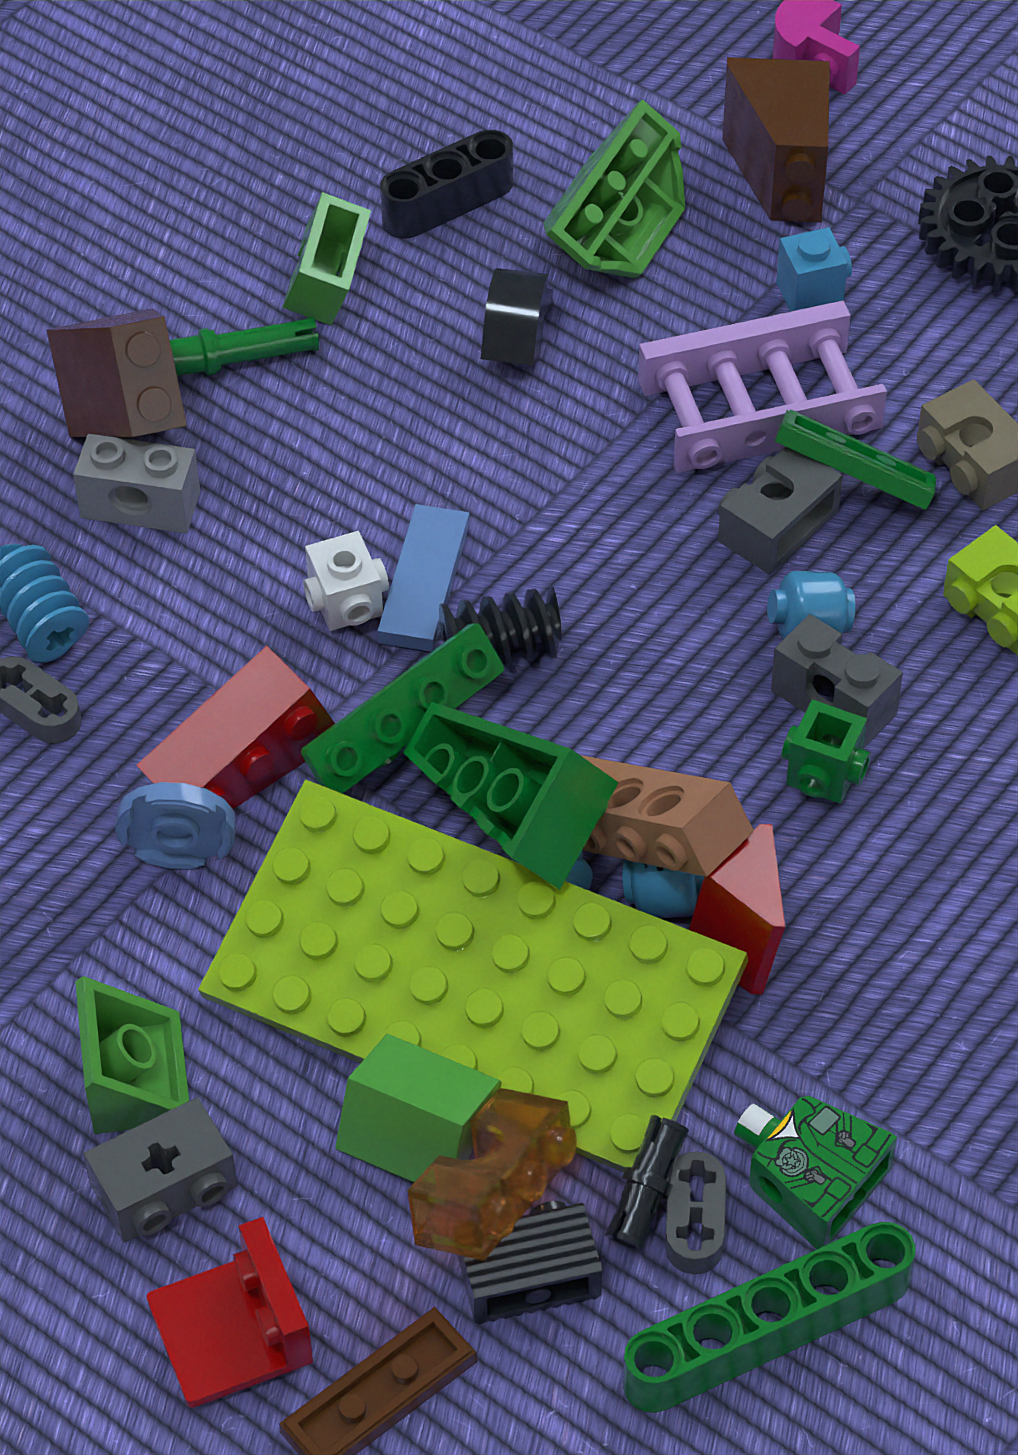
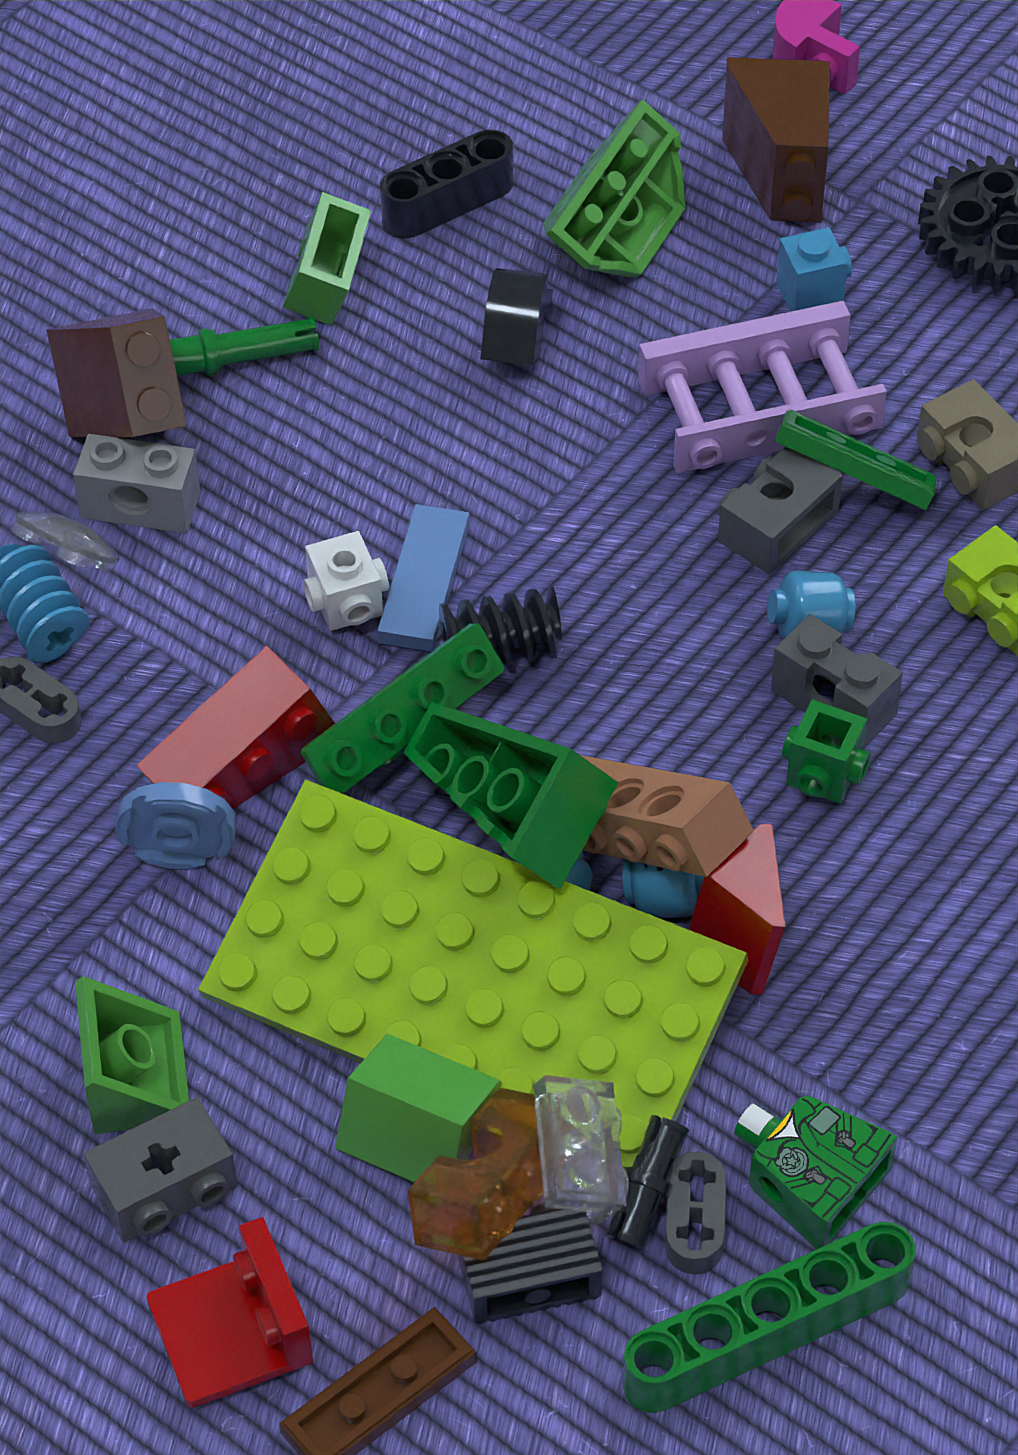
none -> clear dish [11,511,120,572]
none -> clear bracket [533,1075,629,1225]

